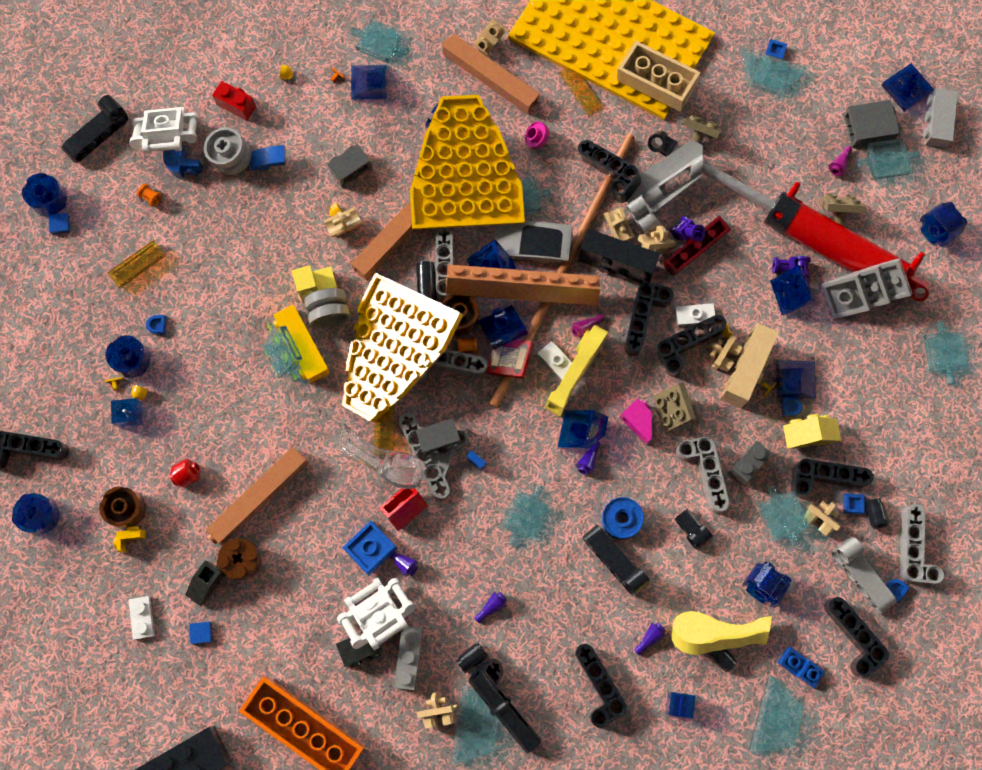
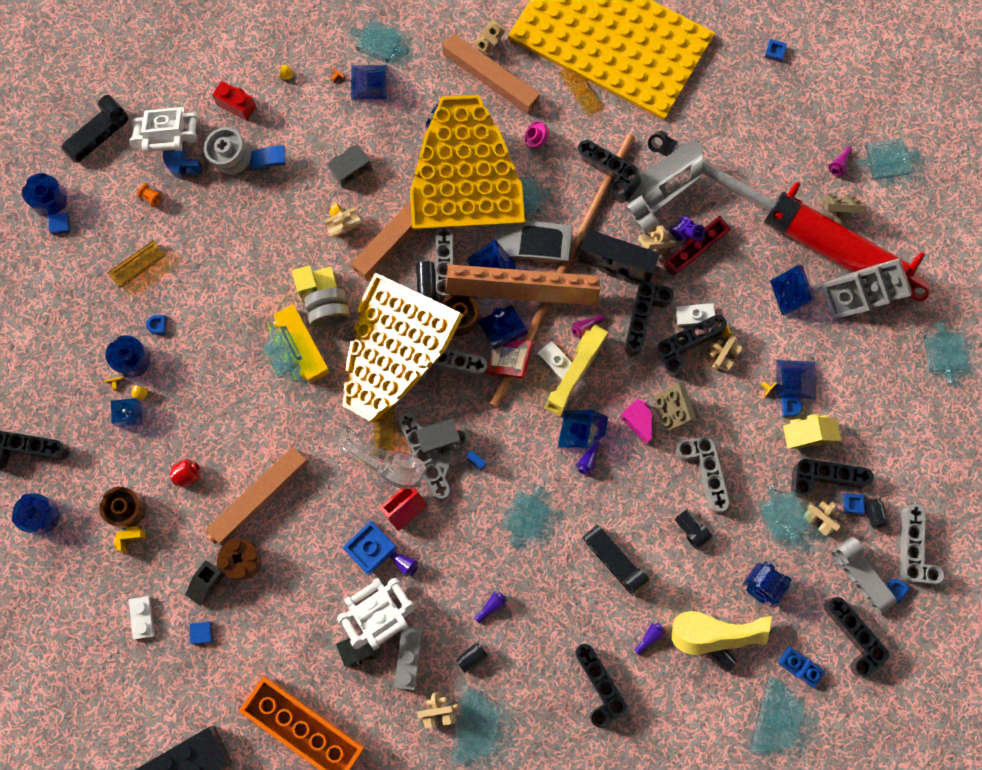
orange bush [457,337,478,354] -> none
black piece [468,658,541,753] -> none
blue wheel [602,497,644,540] -> none
tan hips [604,207,634,241] -> none
tan brick [617,41,700,112] -> none
clear blue piece [665,691,696,719] -> none
dark tan plate [683,113,722,144] -> none
tan brick [720,323,779,409] -> none
dark grey brick [728,441,772,485] -> none
clear light blue wing [741,47,809,97] -> none
dark purple connector [772,256,811,279] -> none
dark grey brick [843,100,900,148] -> none
clear blue plate [881,63,934,112] -> none
clear blue brick [920,202,968,247] -> none
light grey brick [923,88,958,149] -> none

